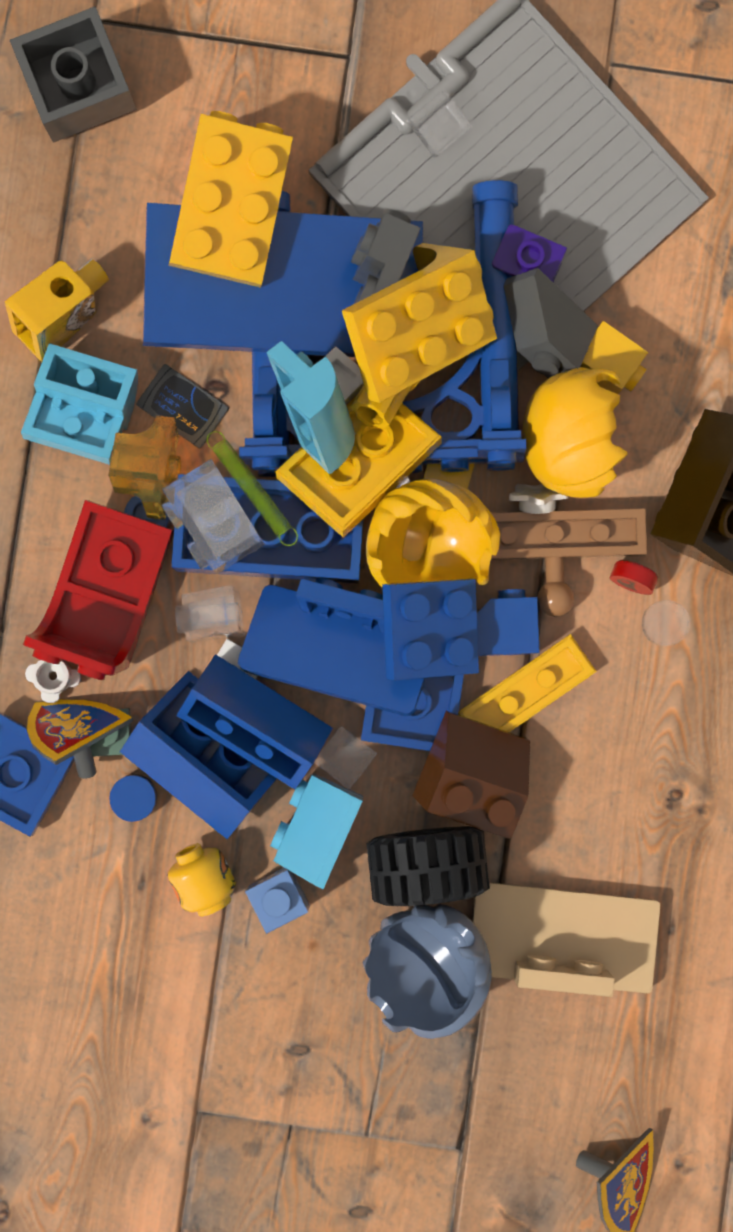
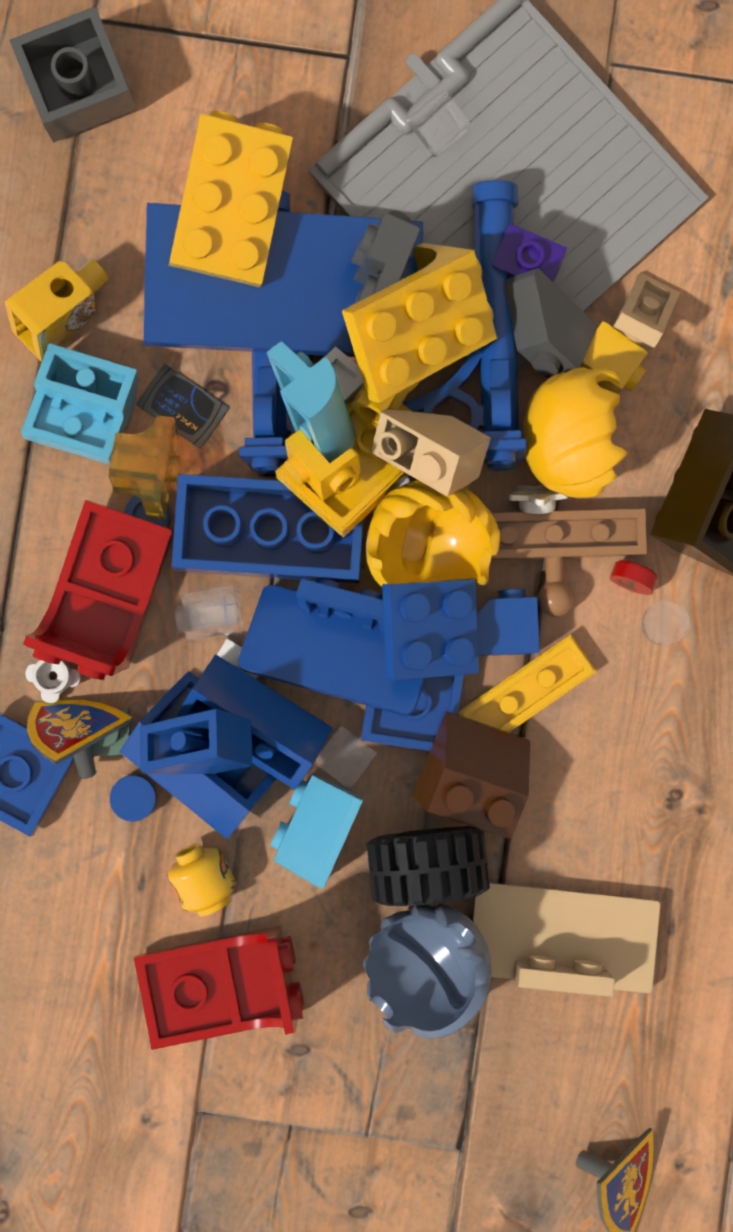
clear brick [162,459,265,574] -> none
lime piece [207,431,298,546] -> none
medium blue brick [245,868,310,934] -> none
none -> red bracket [134,925,305,1050]
none -> blue slope [140,709,253,774]
none -> yellow bracket [285,430,360,501]
none -> tan slope [371,409,491,497]
none -> tan slope [612,272,680,353]

